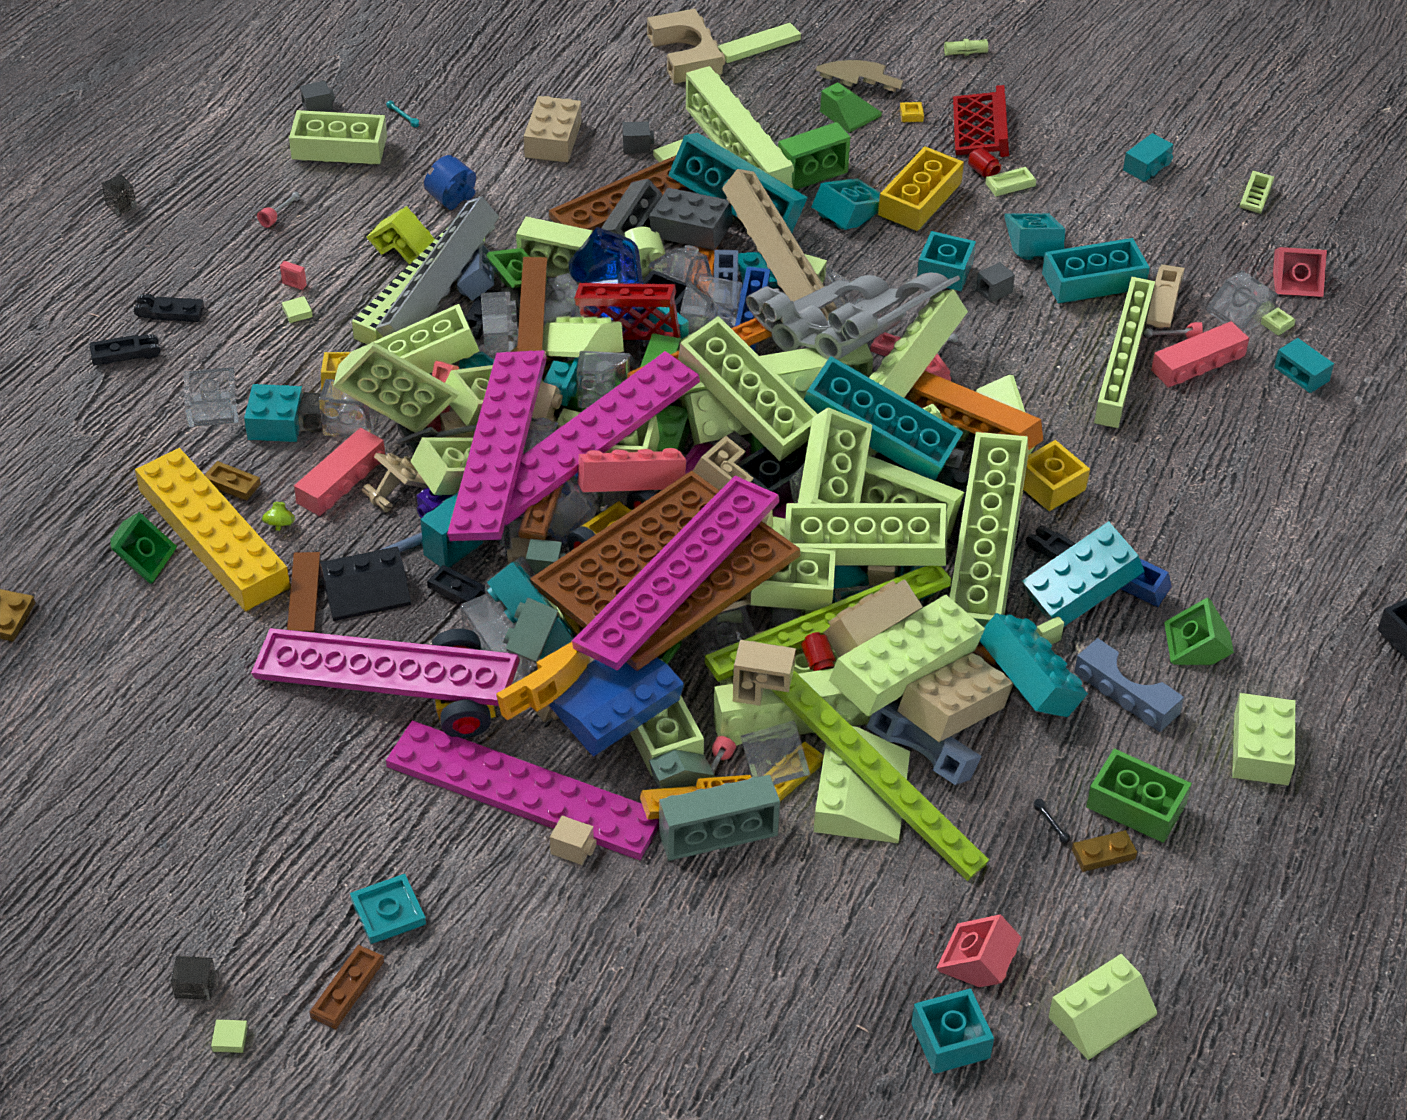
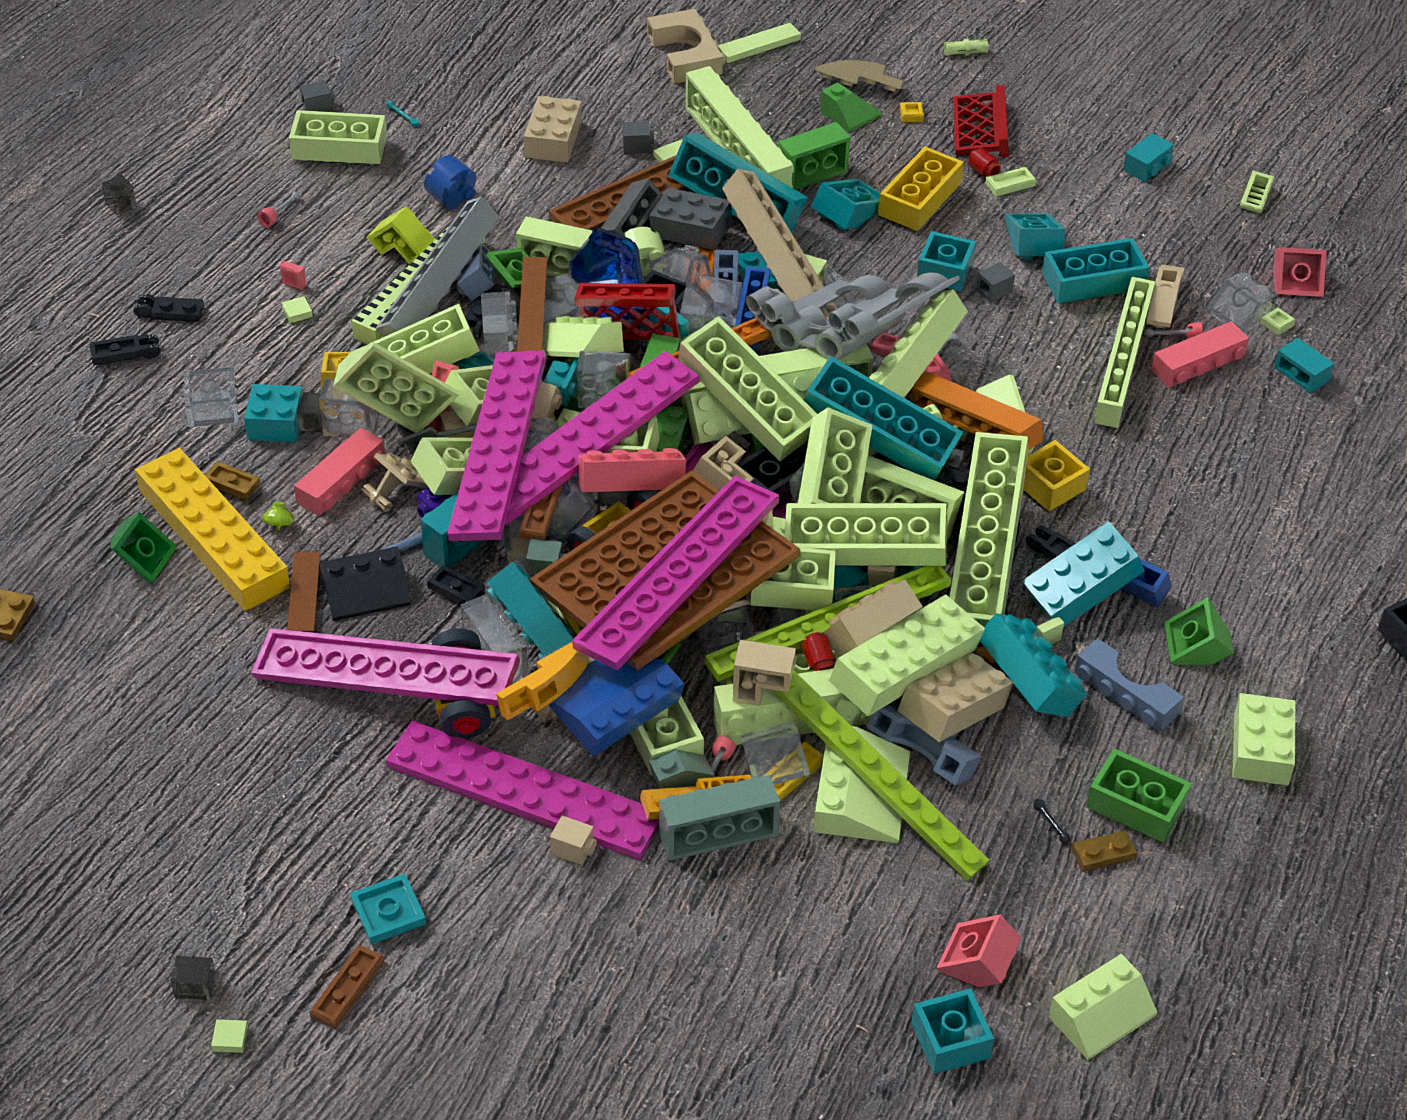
sand green brick [503,598,559,664] -> none

